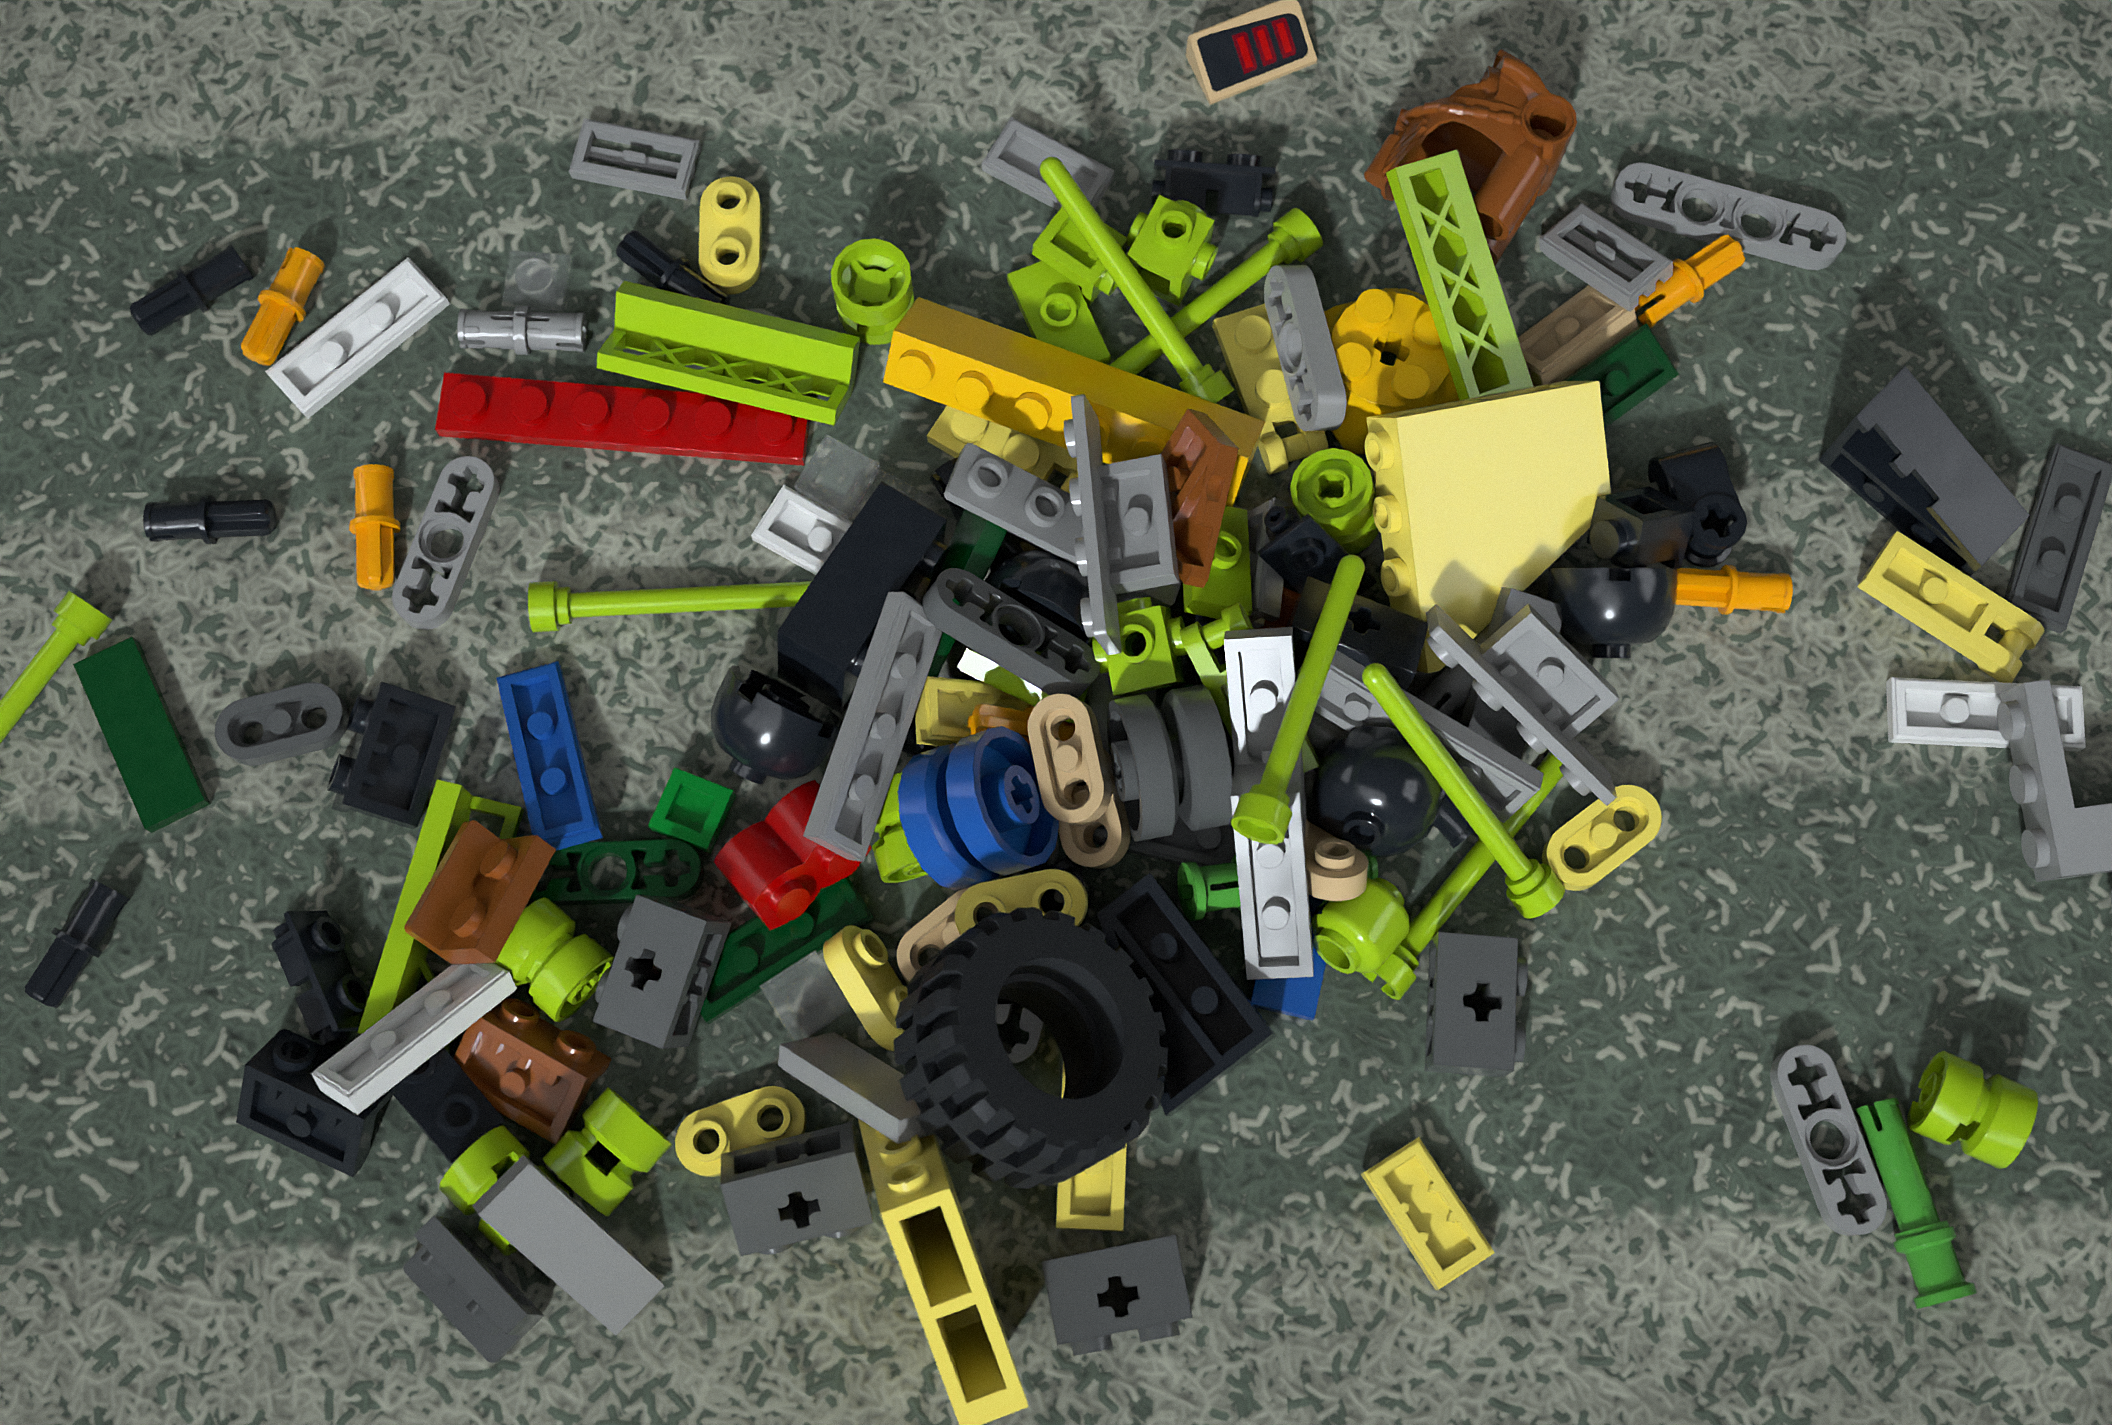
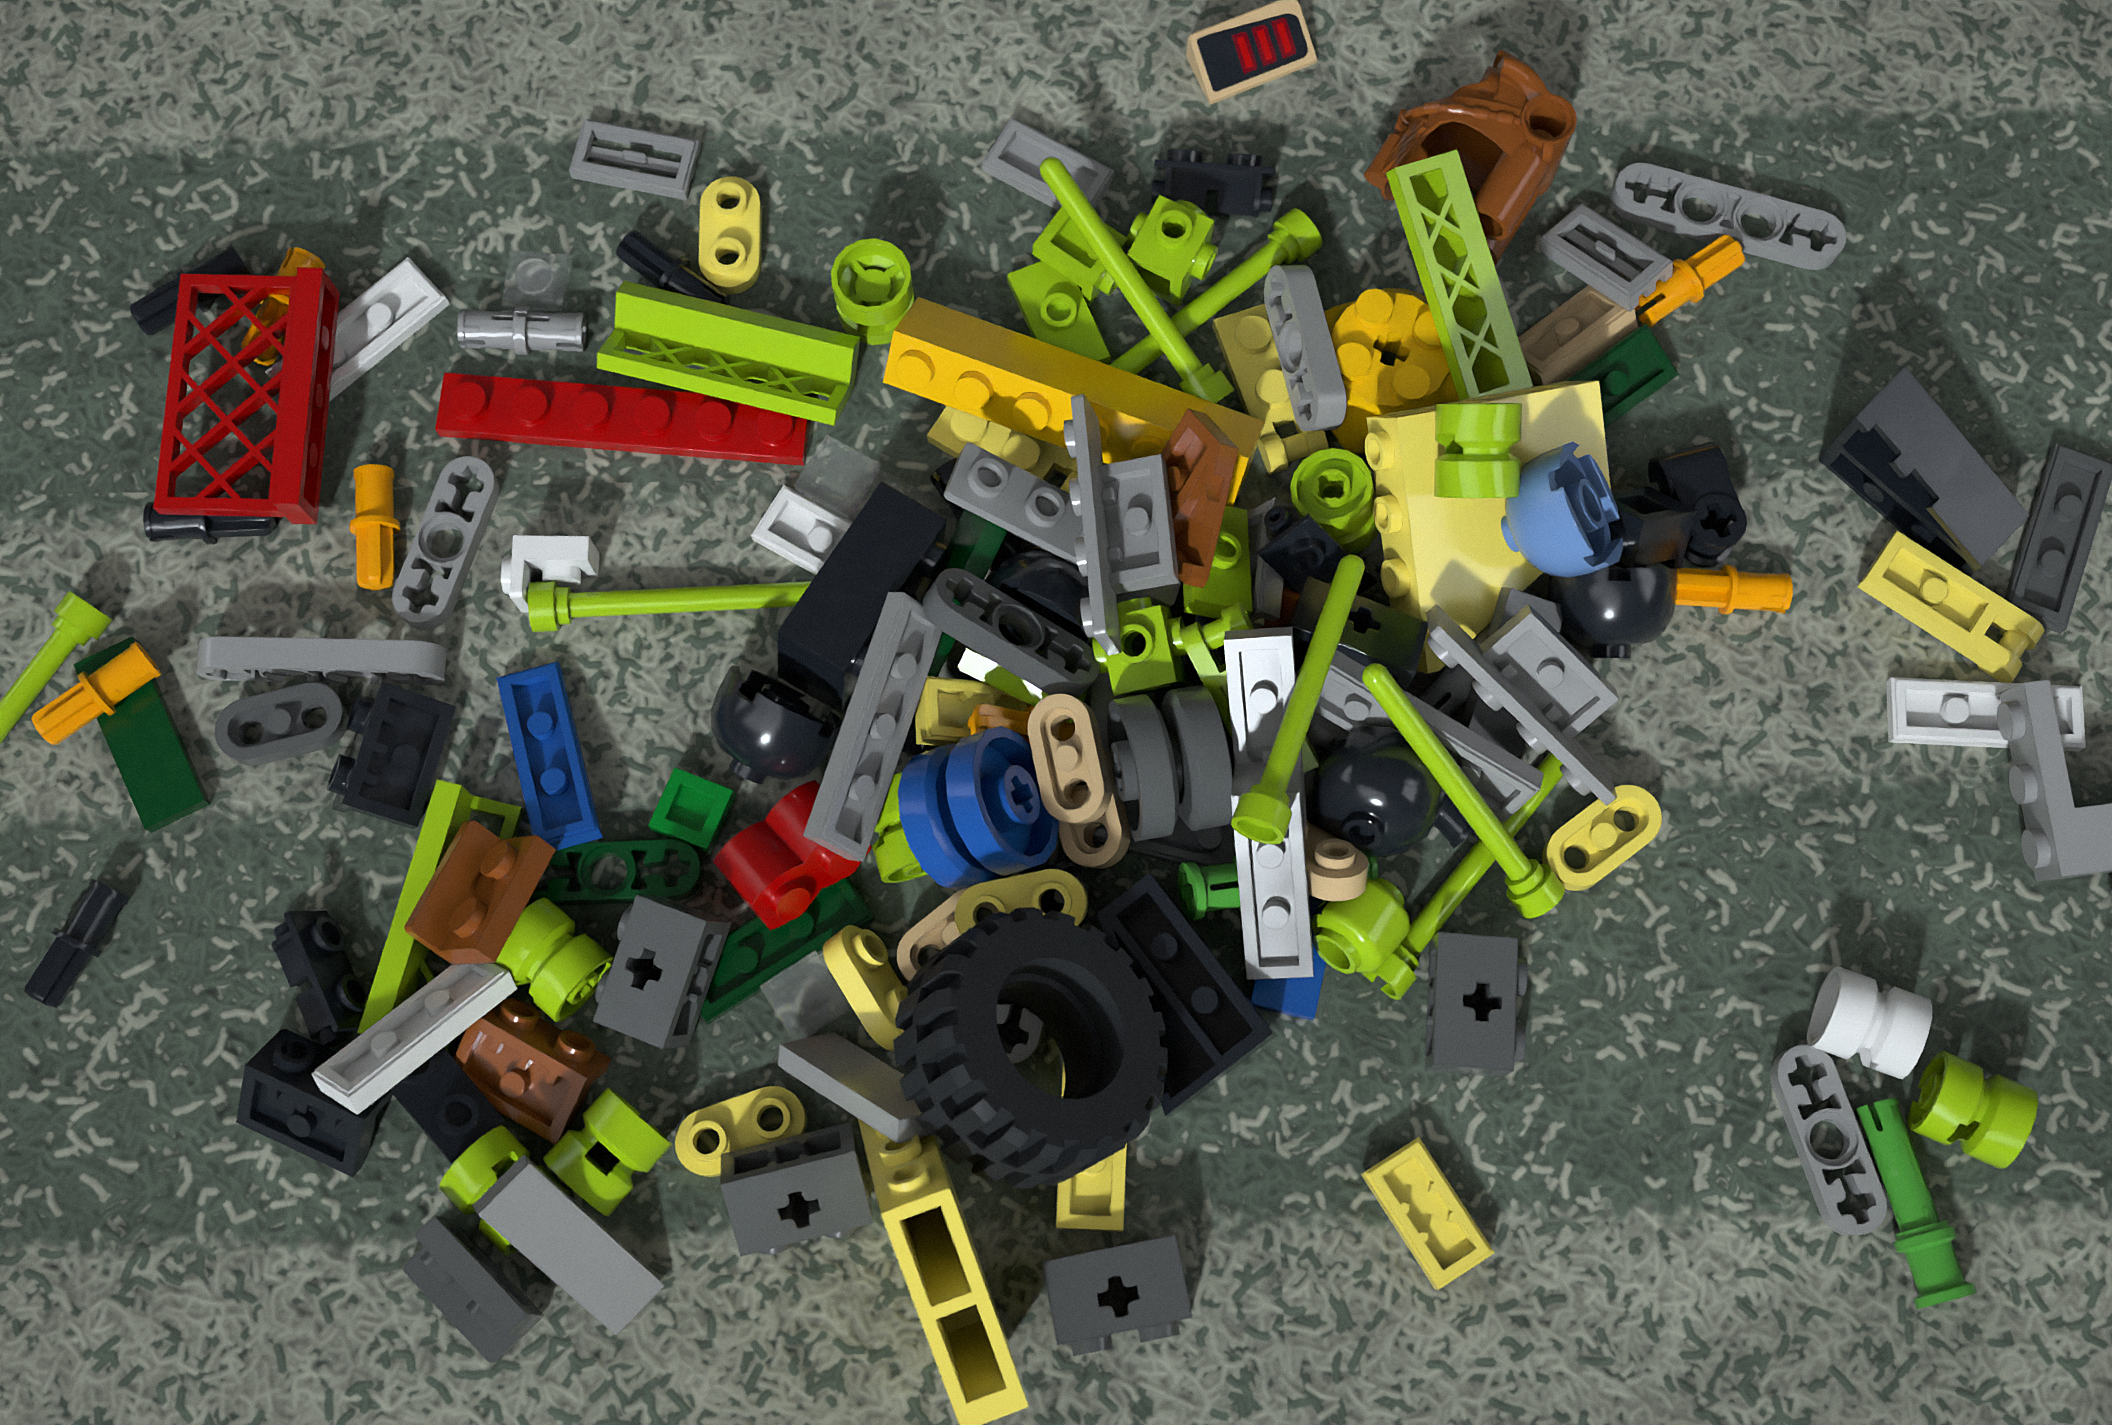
none -> light orange axle [31,641,162,745]
none -> red fence [153,267,340,525]
none -> light grey beam [195,636,447,685]
none -> white bracket [501,535,599,612]
none -> lime wheel [1434,403,1522,498]
none -> medium blue cylinder [1501,442,1623,578]
none -> white wheel [1807,966,1932,1079]

